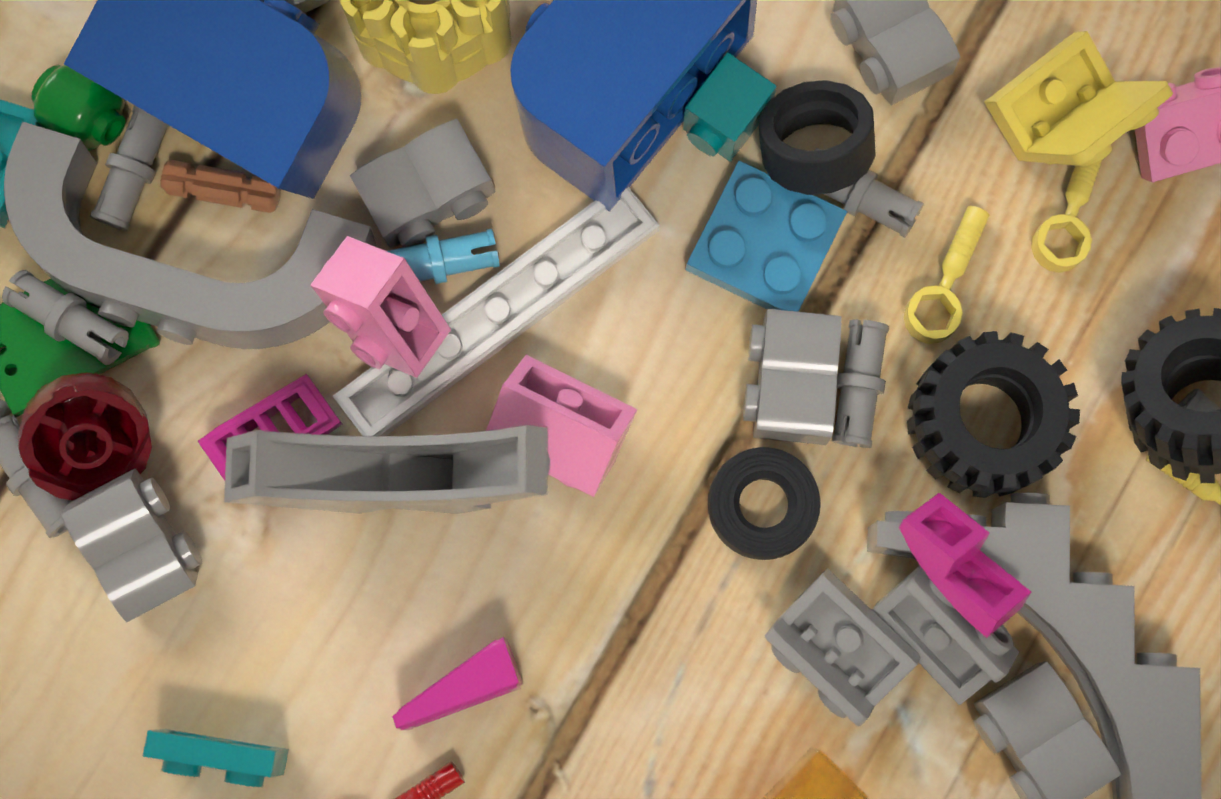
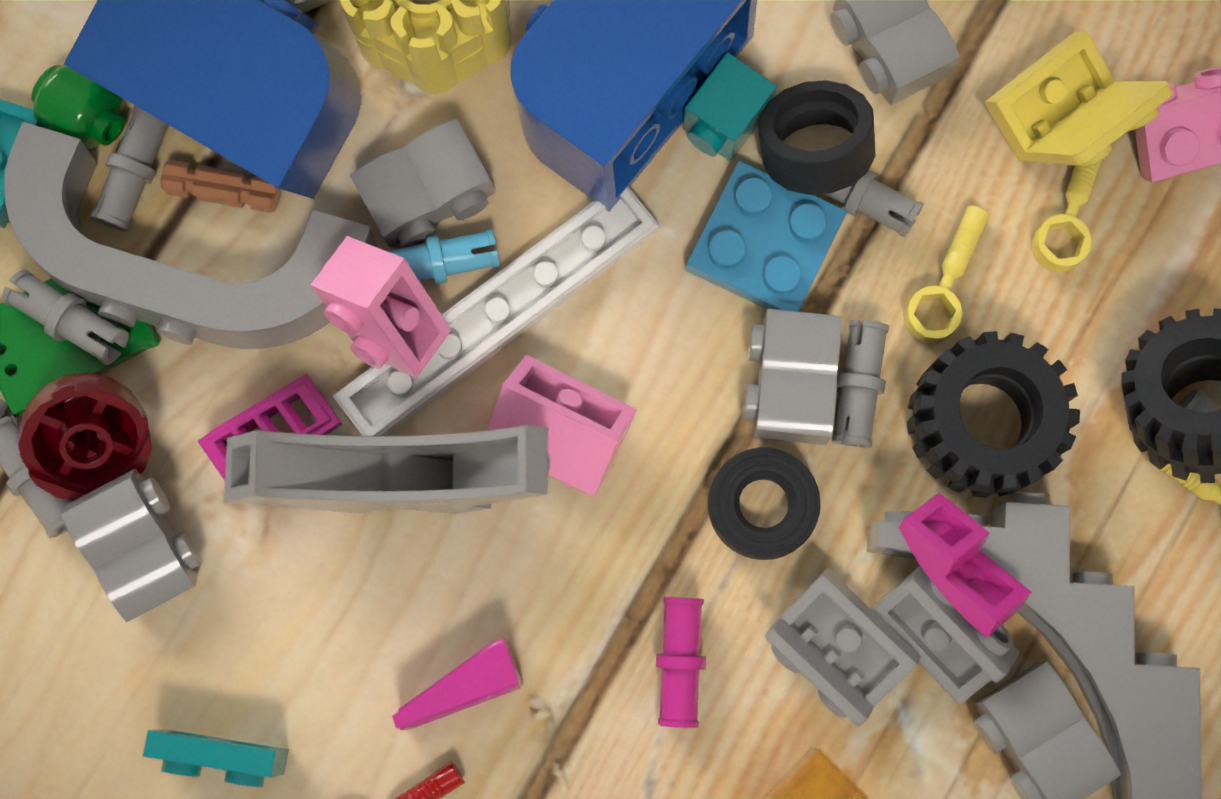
none -> dark pink pin [656,597,706,728]

